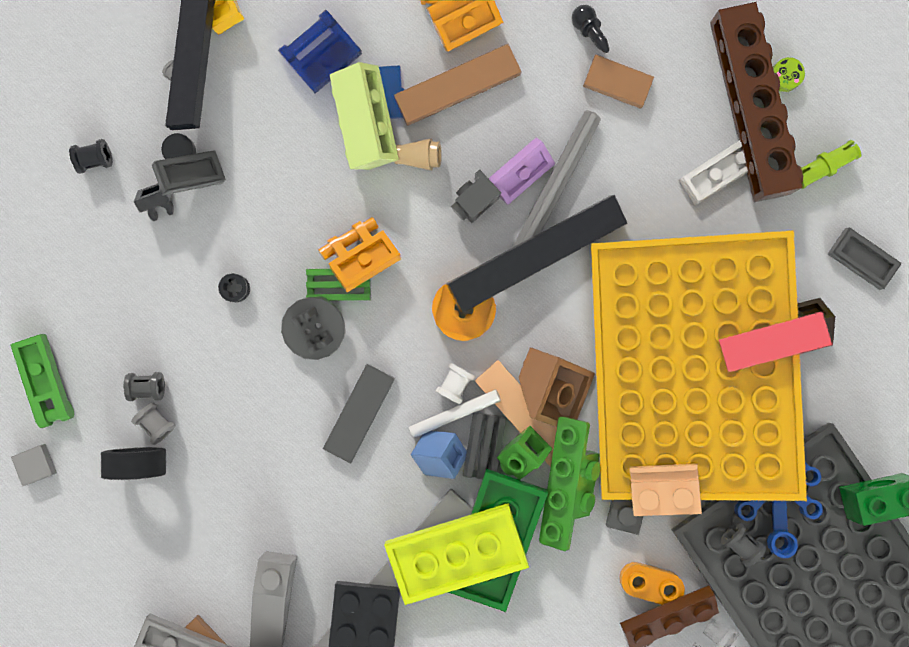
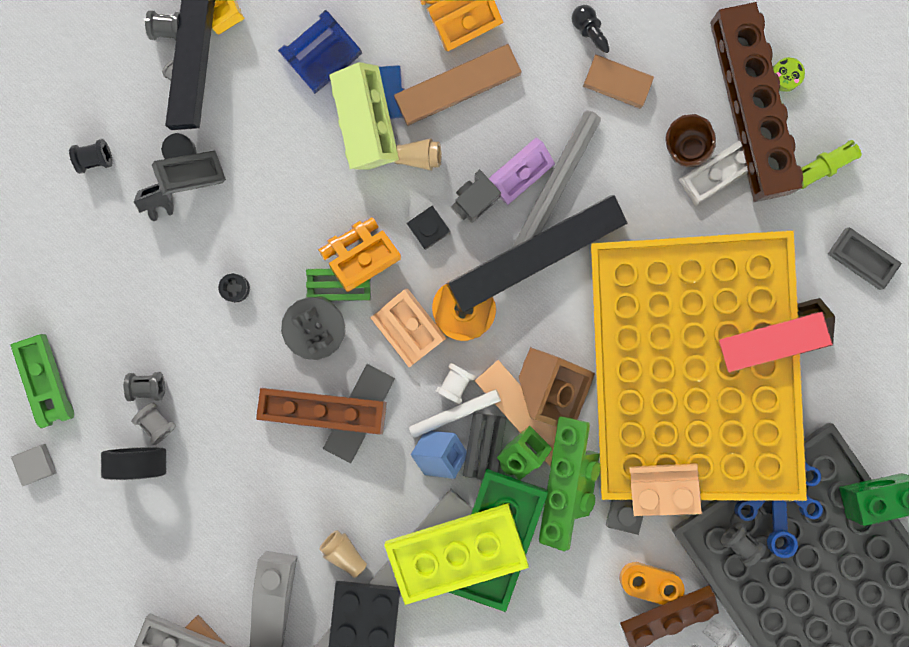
none -> dark grey bush [145,10,180,41]
none -> dark orange plate [256,388,387,434]
none -> tan cone [319,530,367,578]
none -> light nougat plate [370,288,446,367]
none -> black plate [407,205,451,250]
none -> reddish brown hair [665,114,716,168]

